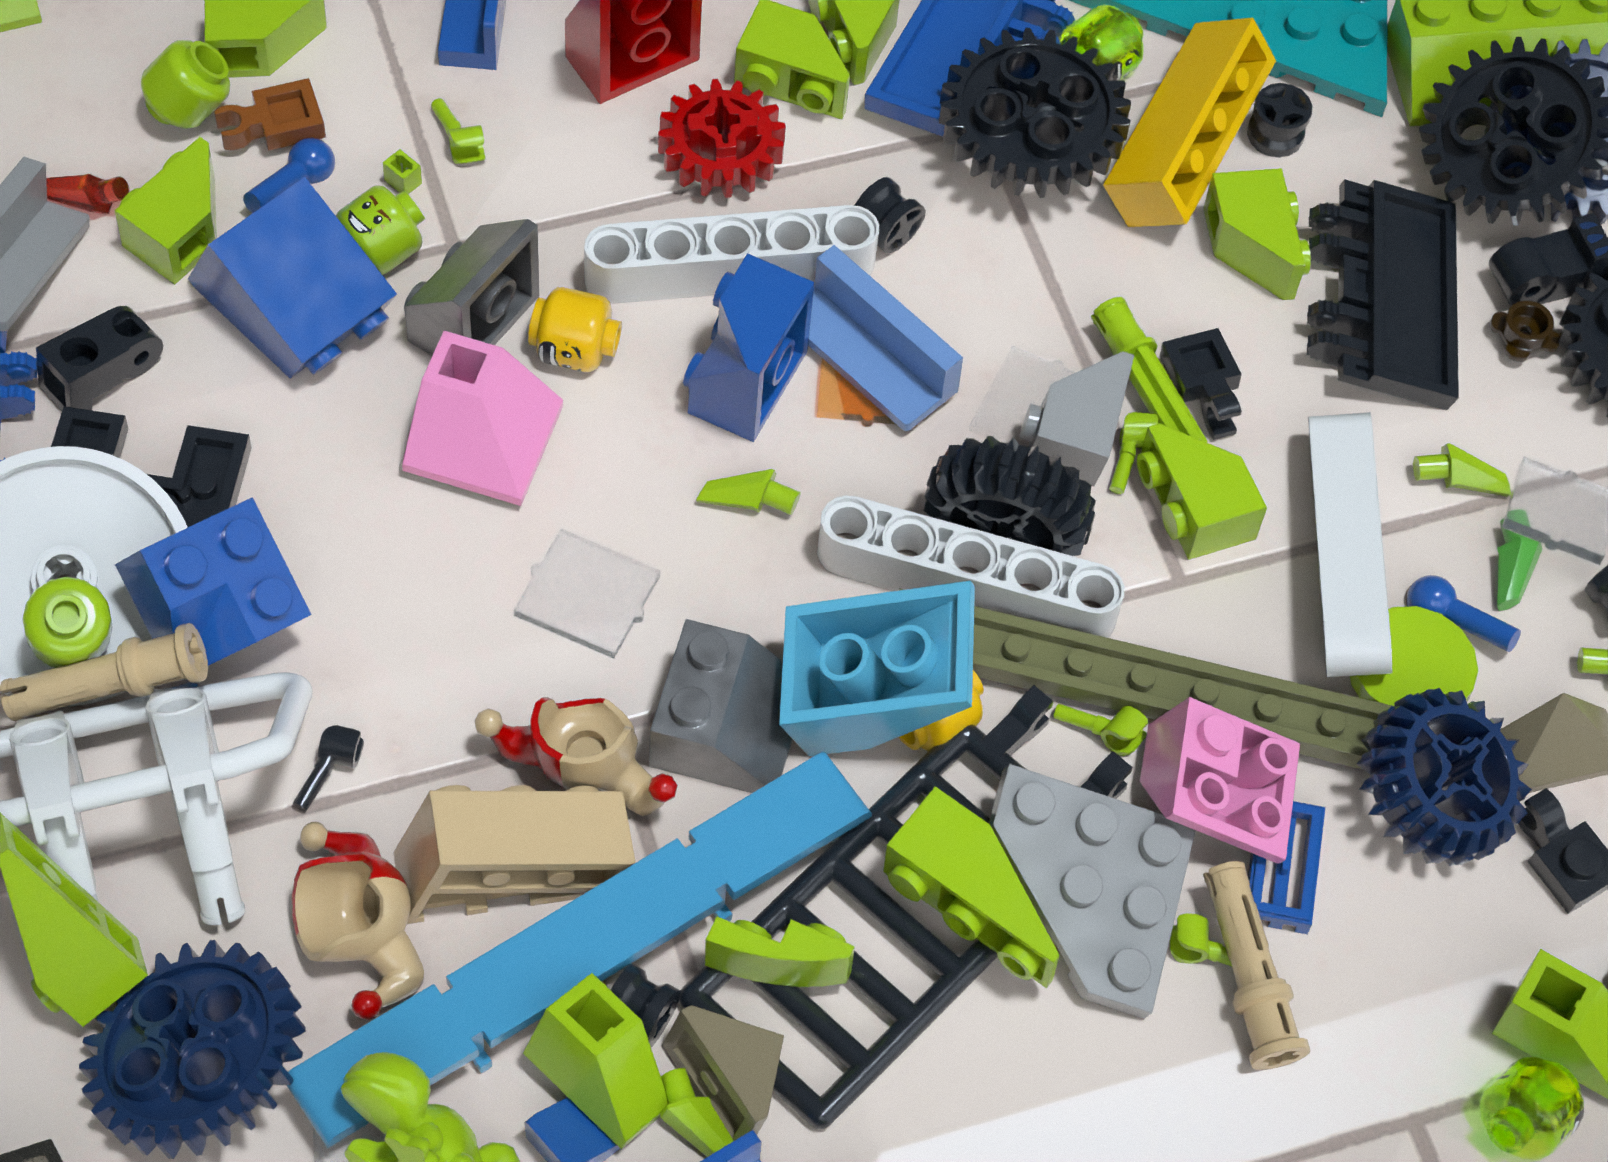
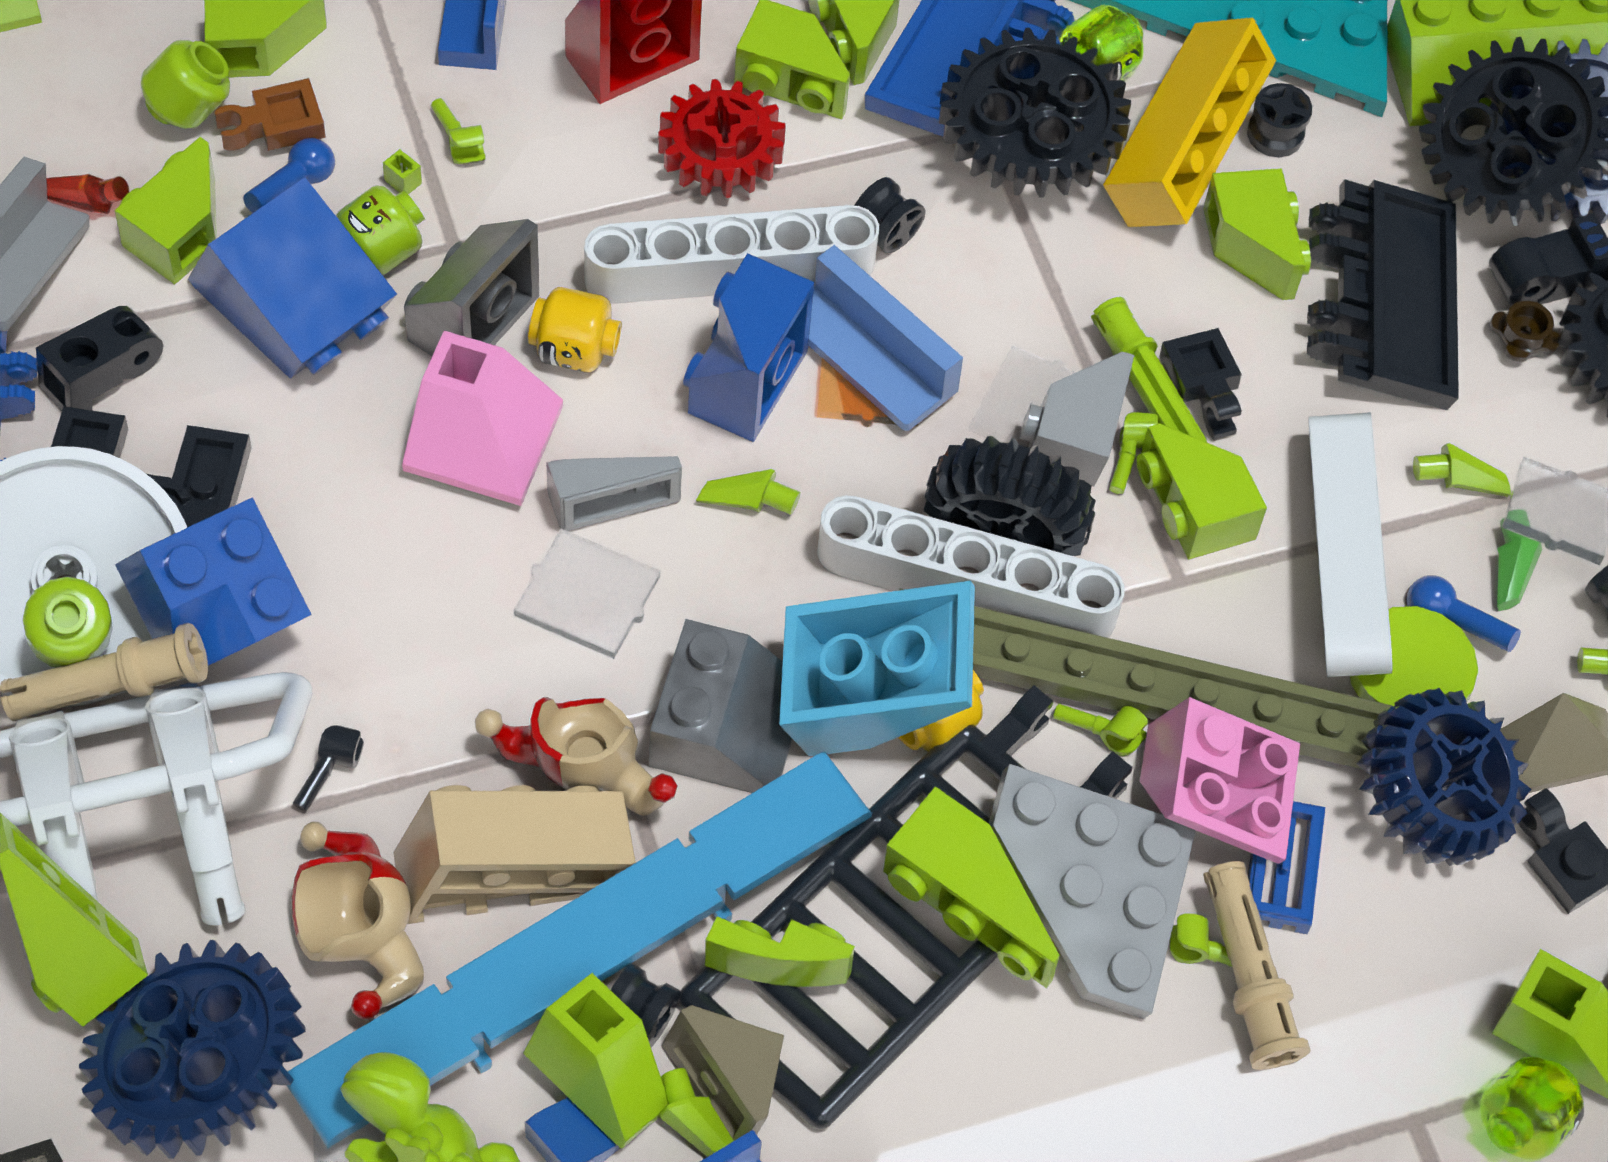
none -> light grey slope [546,456,682,532]

